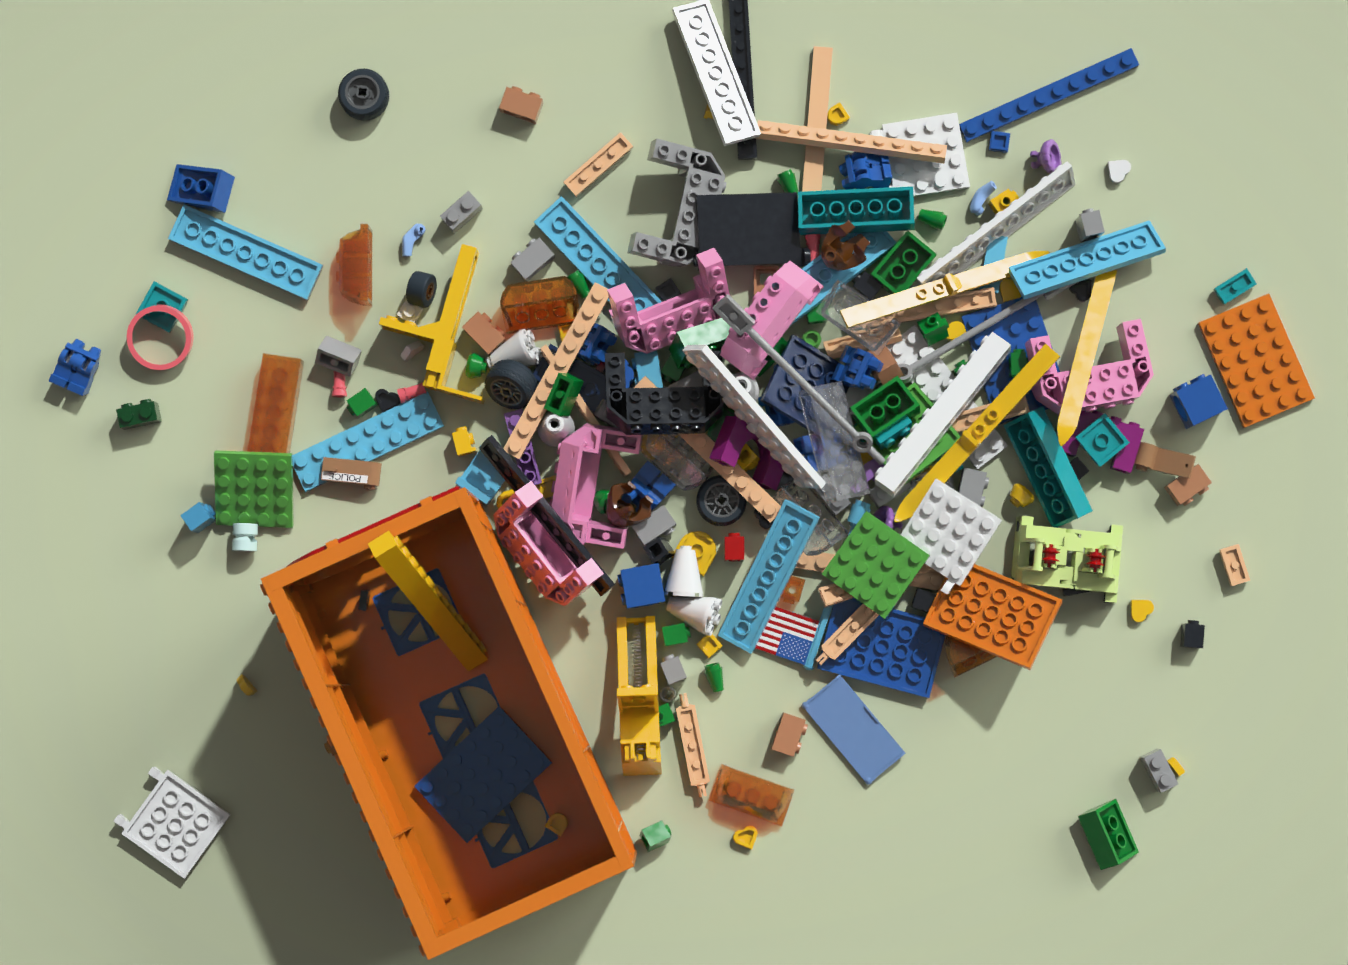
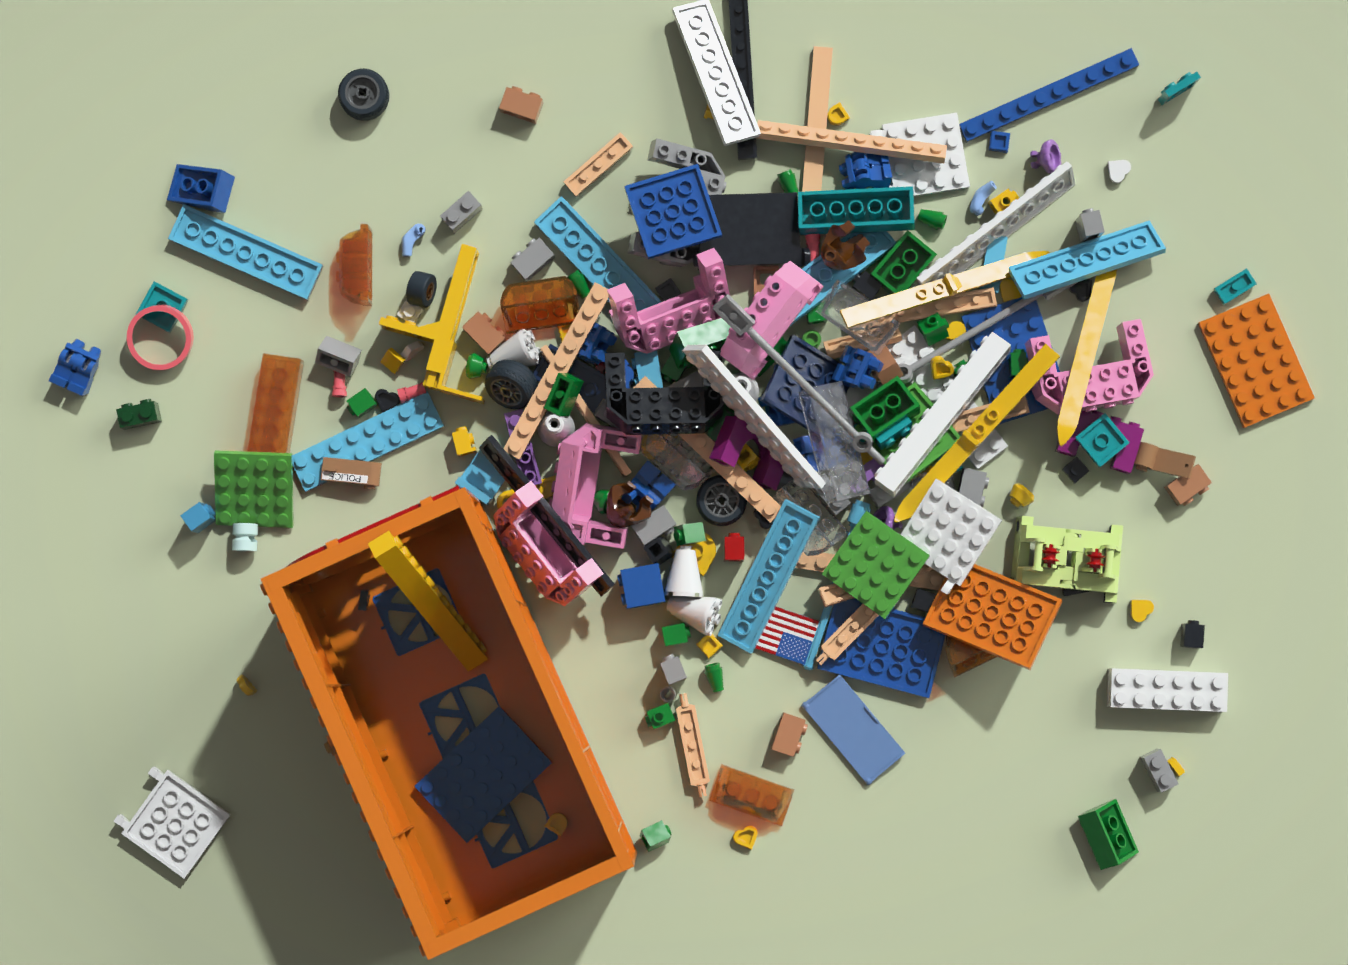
yellow piece [616,616,662,776] -> none
clear orange brick [781,575,805,605] -> none
teal brick [1003,406,1093,528] -> none
blue brick [1169,374,1228,429] -> none
light nougat plate [1219,544,1250,586] -> none
none -> yellow tile [380,347,406,374]
none -> blue plate [624,164,722,259]
none -> brick [673,522,706,546]
none -> yellow tile [930,356,954,380]
none -> white brick [1107,668,1228,712]
none -> teal plate [1158,72,1201,105]

